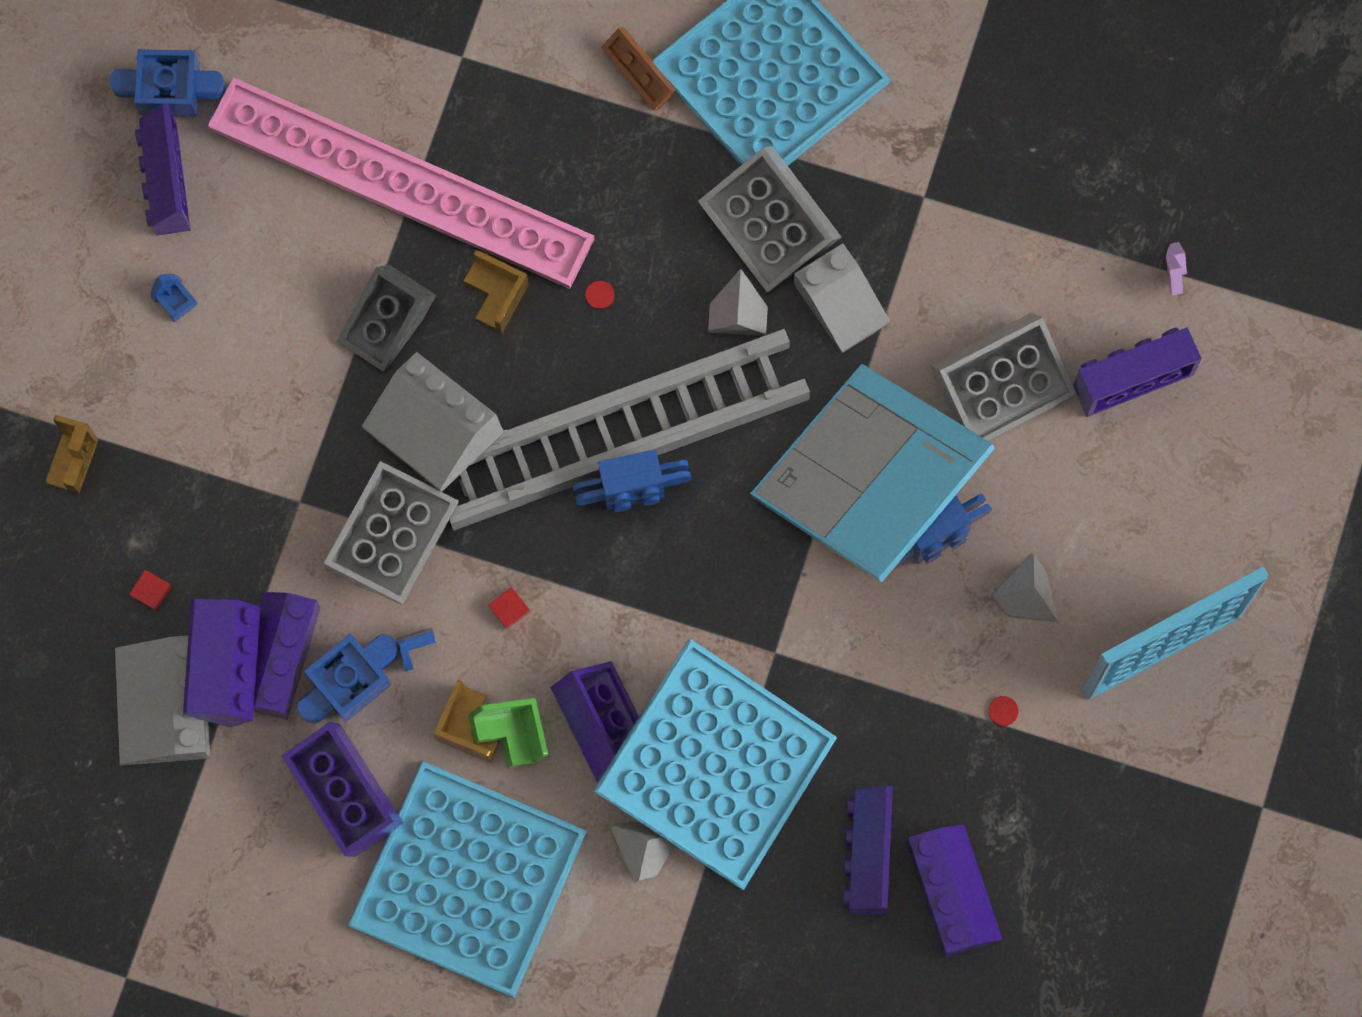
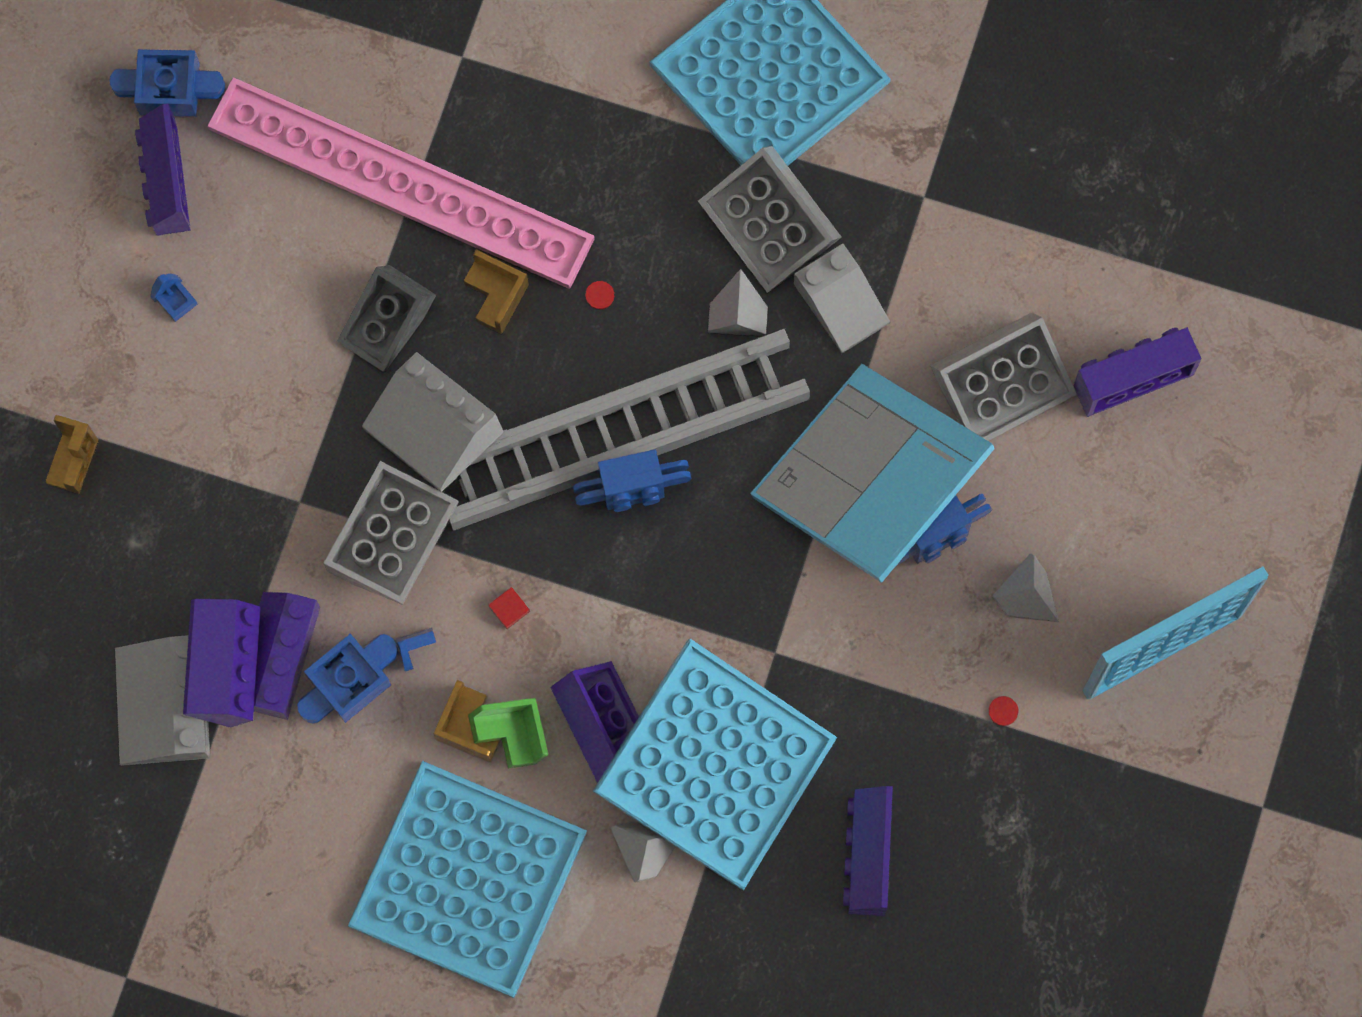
red tile [130,570,172,611] -> none
dark purple brick [281,722,403,857] -> none
dark orange plate [601,27,676,110] -> none
dark purple slope [907,824,1002,958] -> none
lavender slope [1166,242,1187,295] -> none

